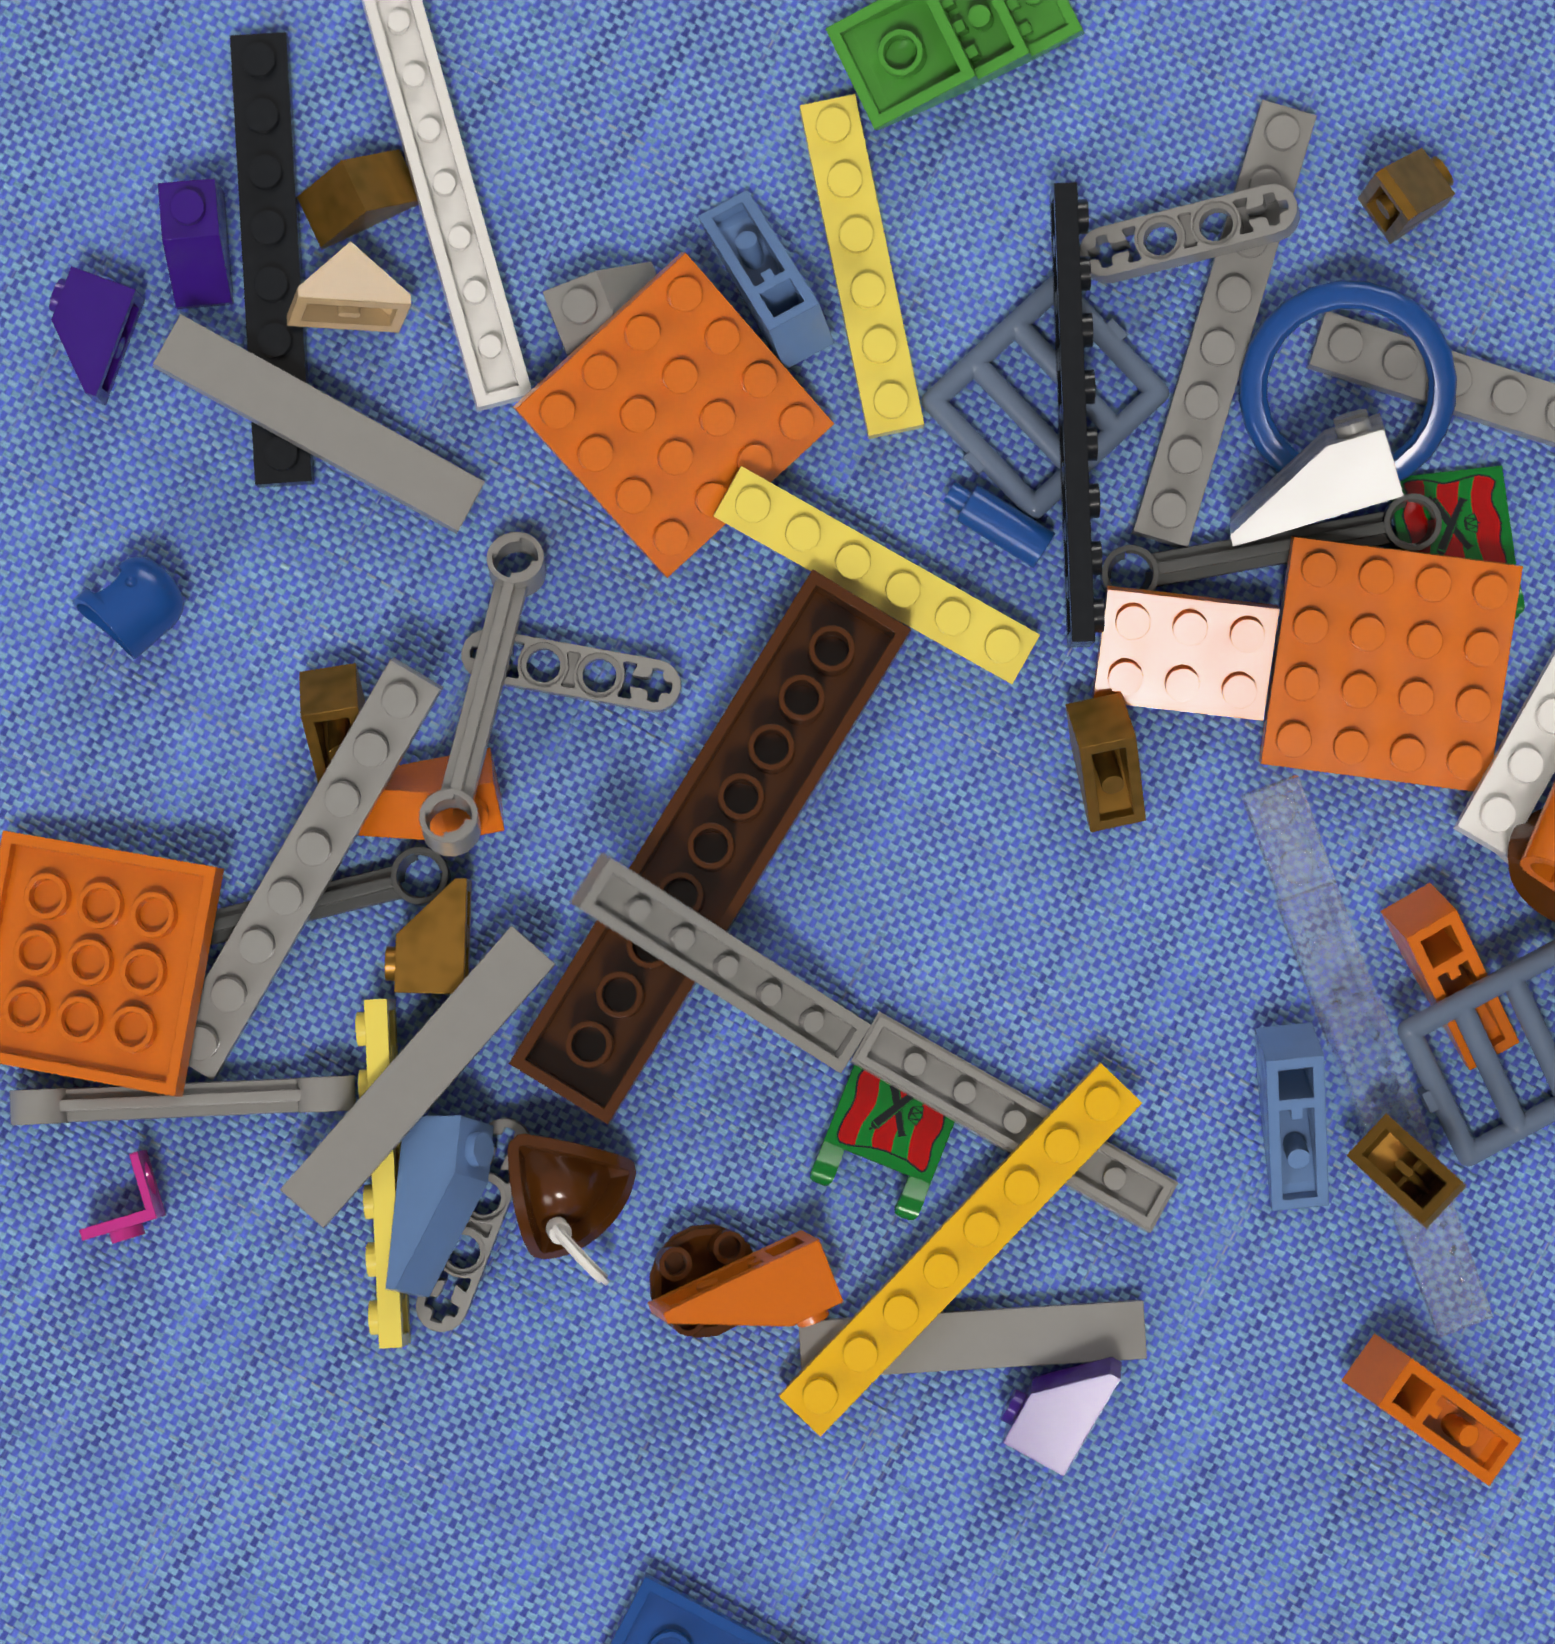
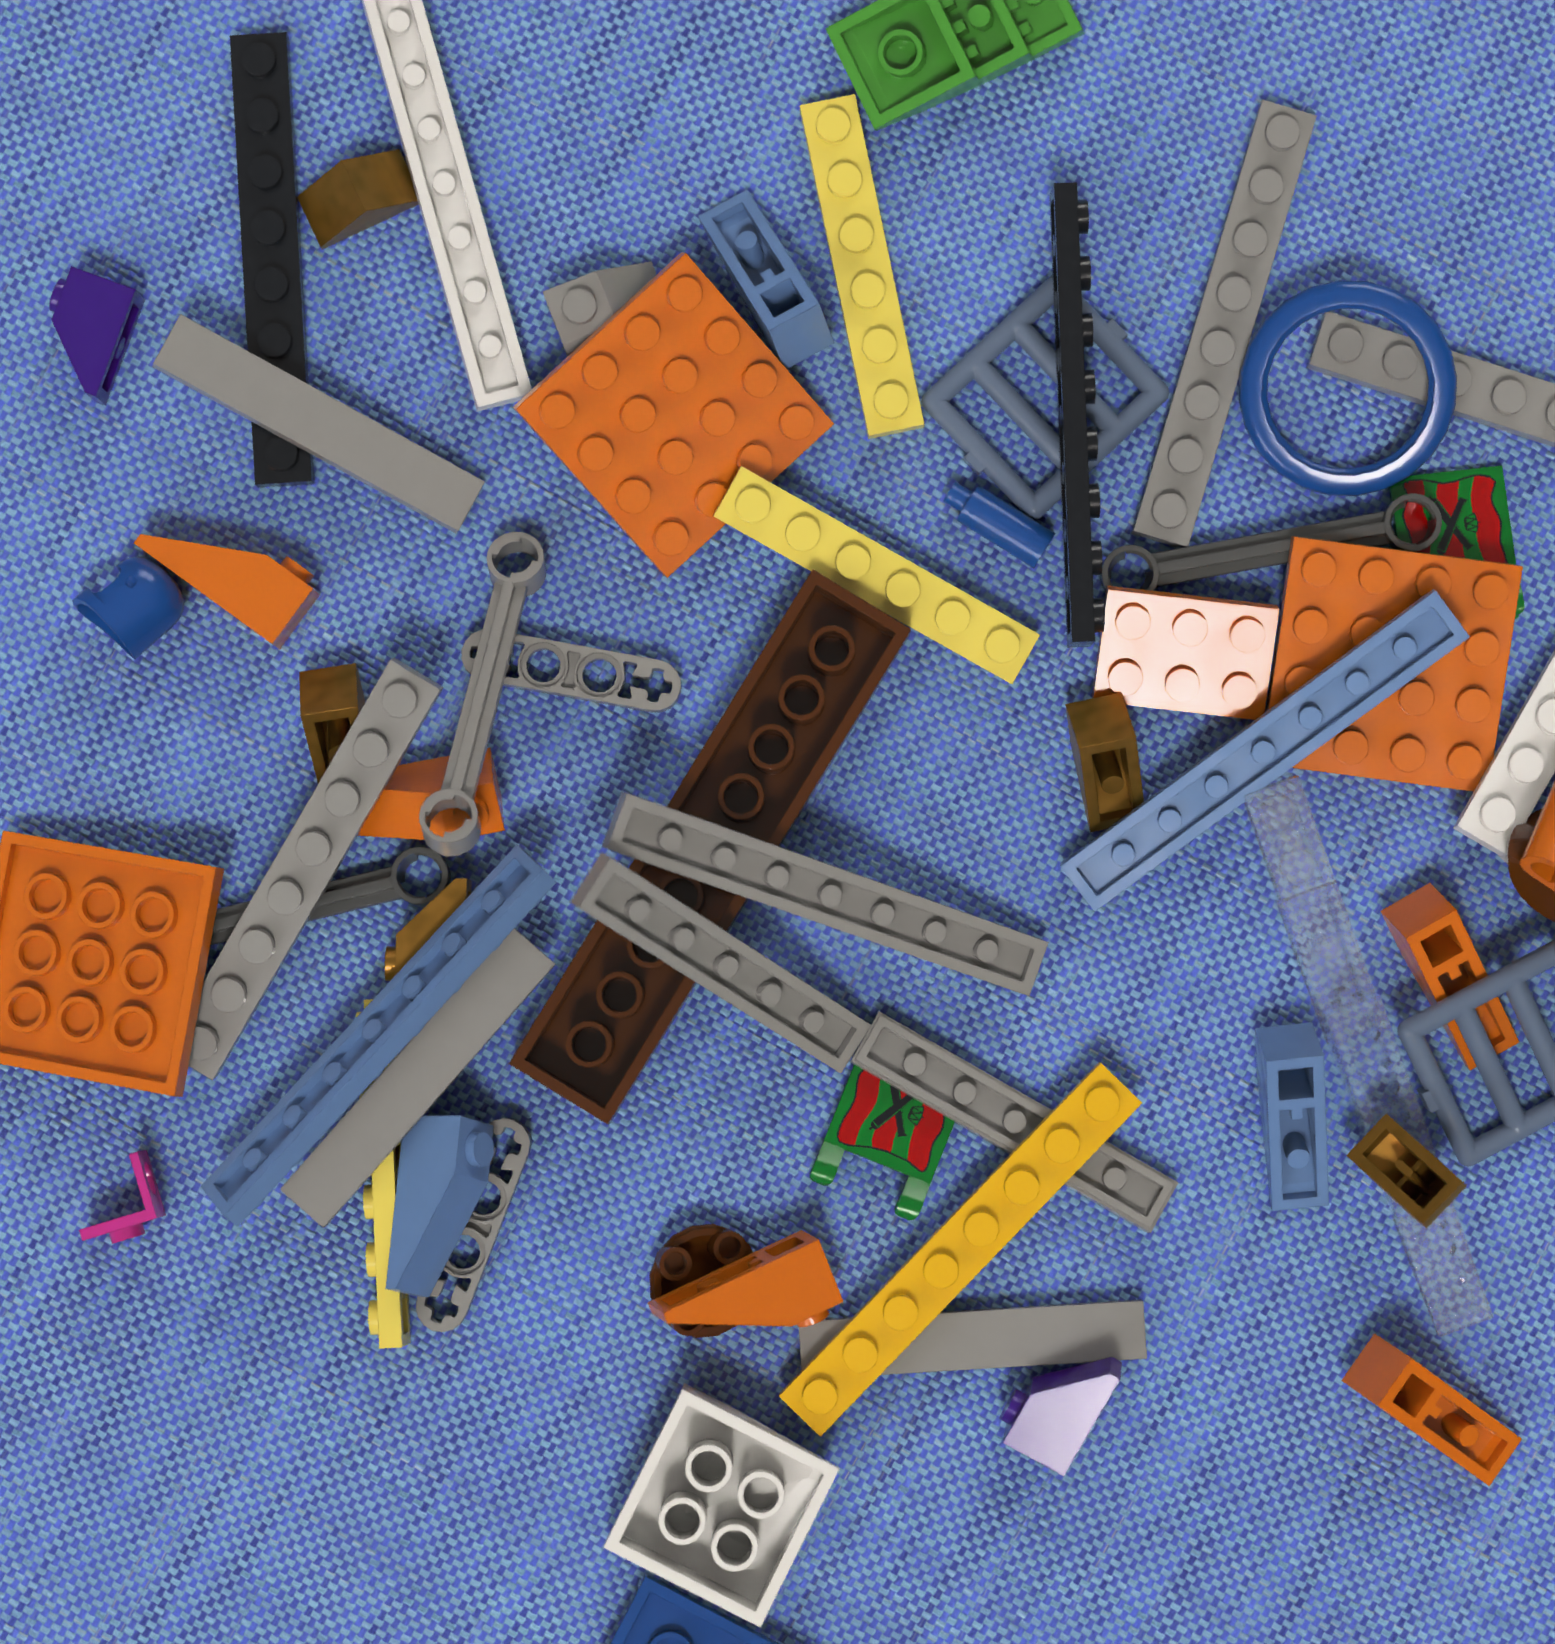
light grey piece [9,1075,356,1125] -> none
dark purple slope [158,178,234,309] -> none
tan slope [287,241,411,333] -> none
reddish brown hat [508,1134,636,1286] -> none
light grey beam [1080,184,1300,283] -> none
slope [1230,409,1404,547] -> none
pearl gold slope [1358,148,1455,244] -> none
none -> orange slope [134,534,320,649]
none -> medium blue plate [201,844,557,1227]
none -> light grey plate [602,791,1049,996]
none -> white slope [603,1383,840,1628]
none -> medium blue plate [1060,589,1470,912]

